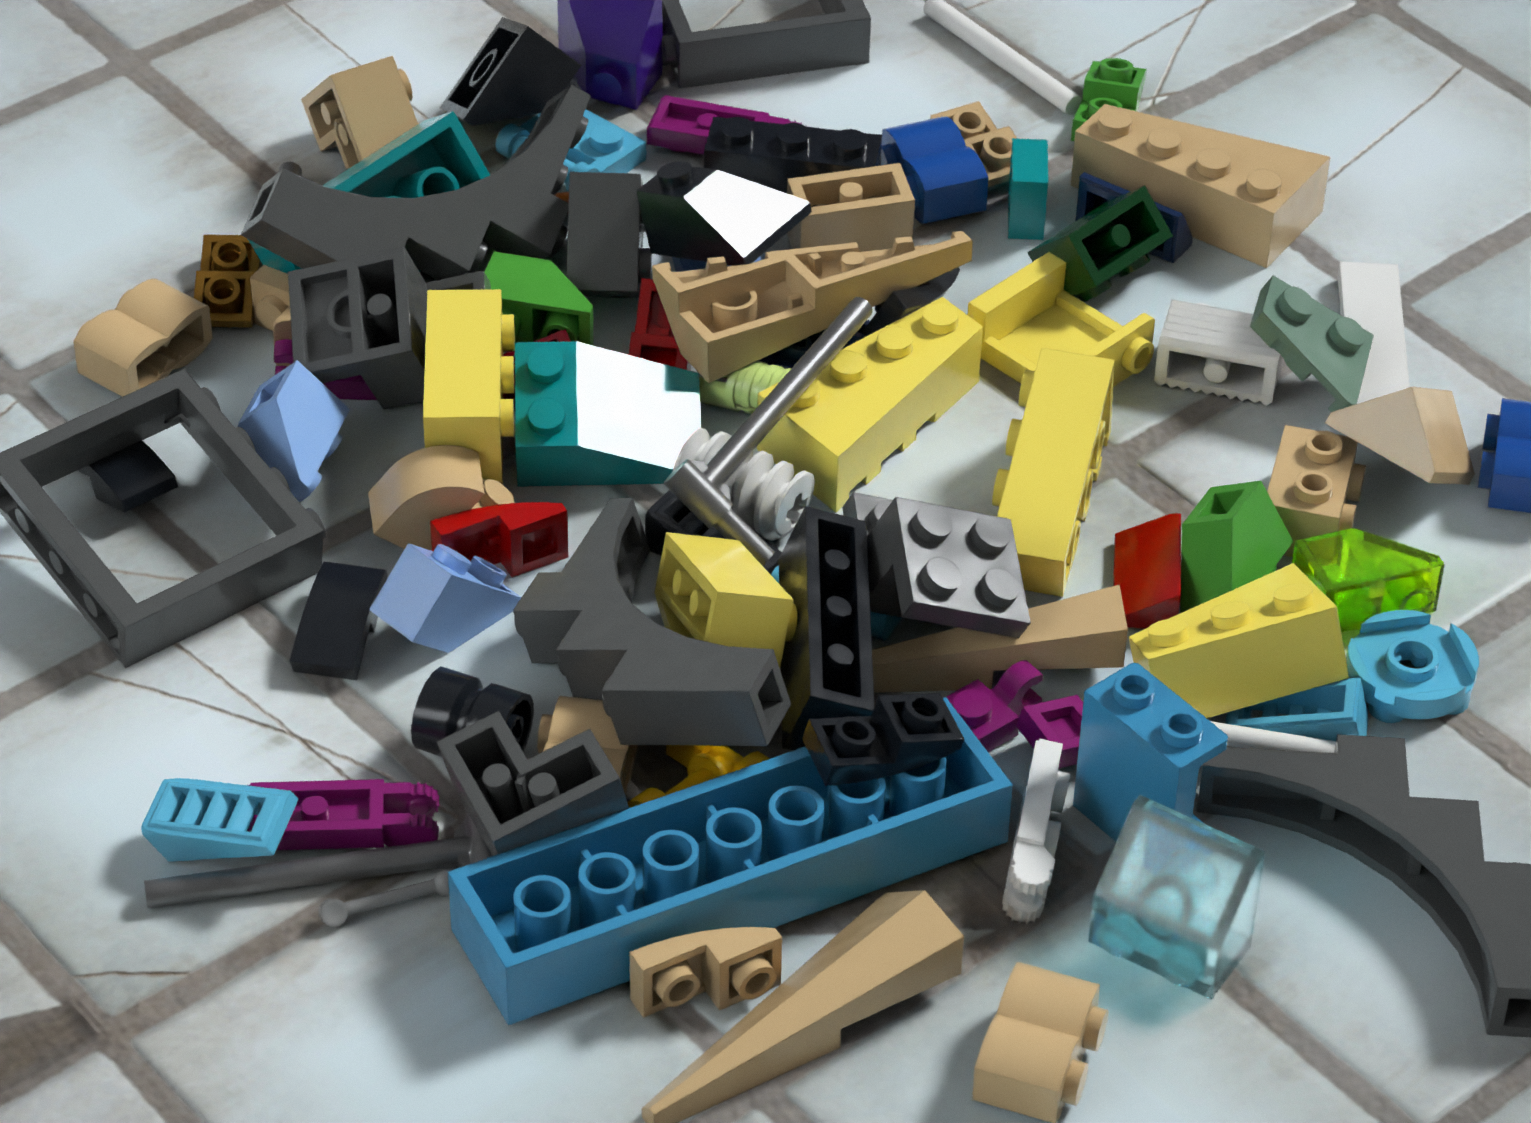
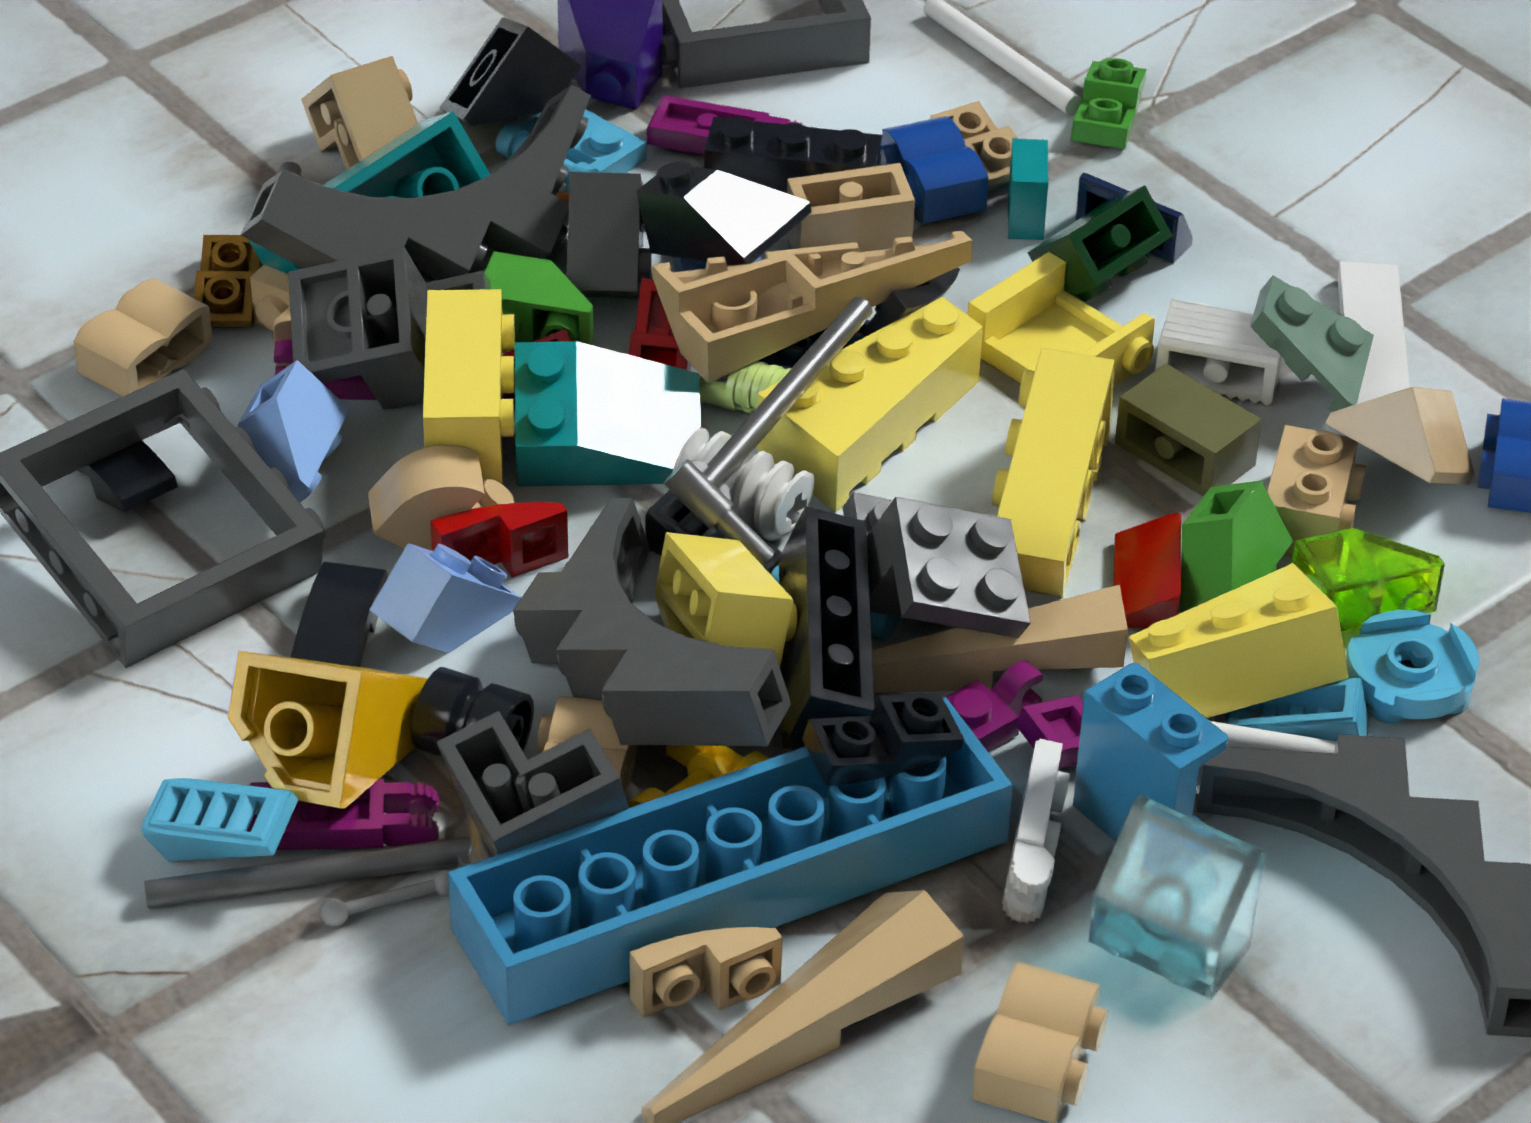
tan wedge [1070,104,1330,268] -> none
none -> yellow slope [228,651,428,808]
none -> olive brick [1115,363,1262,496]

